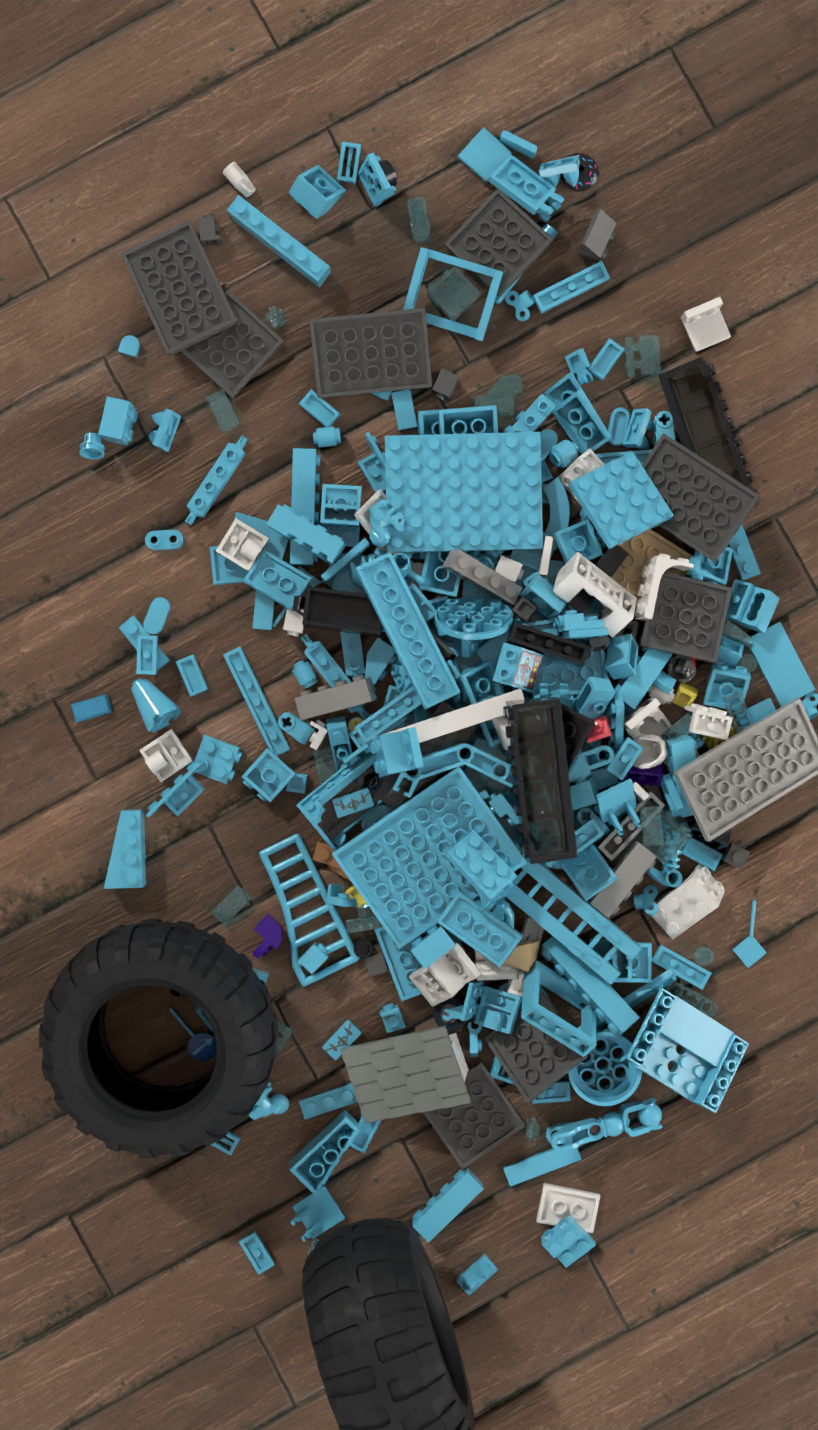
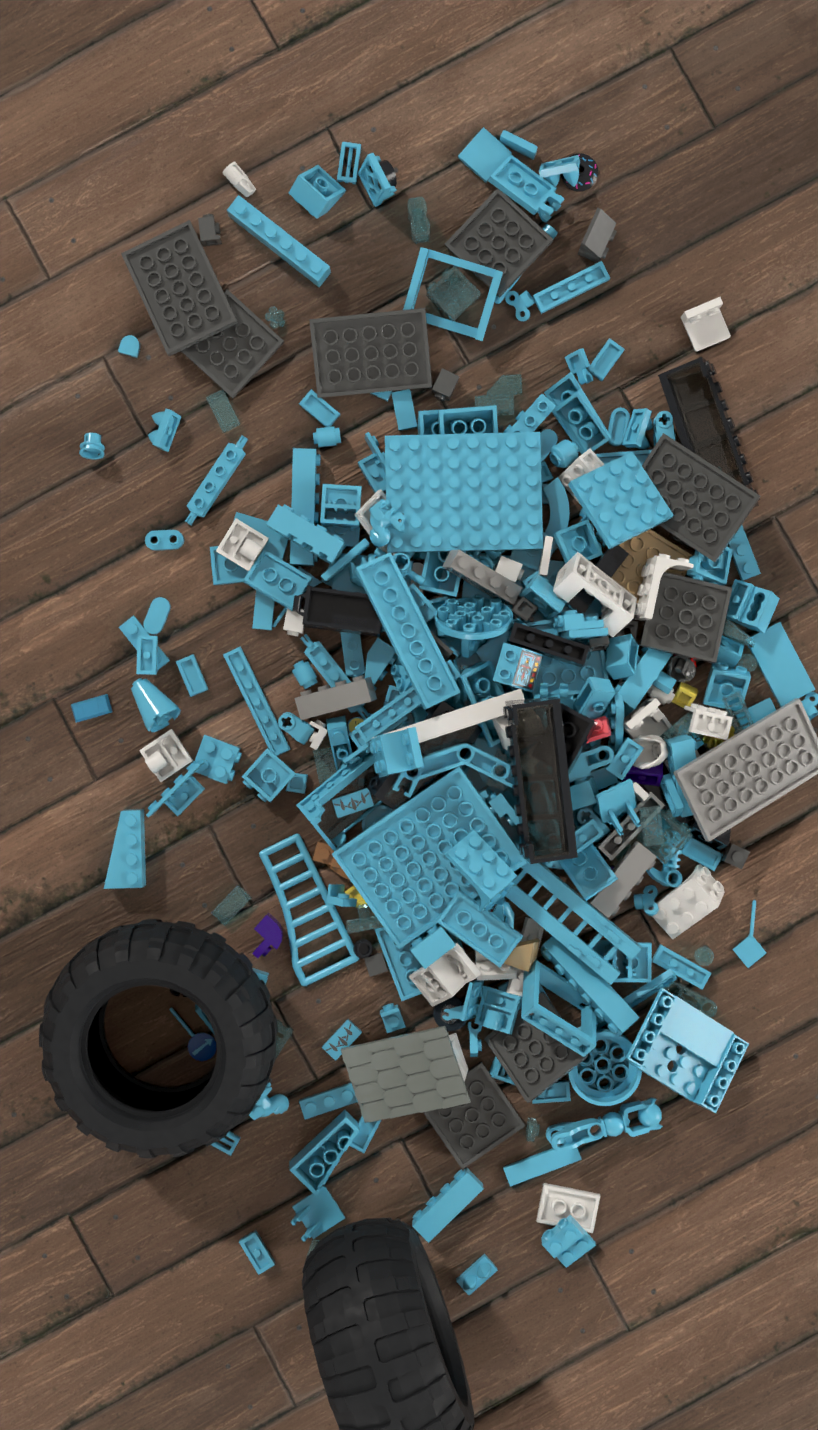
medium azure brick [98,396,138,446] -> none
medium azure brick [298,942,329,974] -> none
clear light blue plate [624,335,661,377] -> none

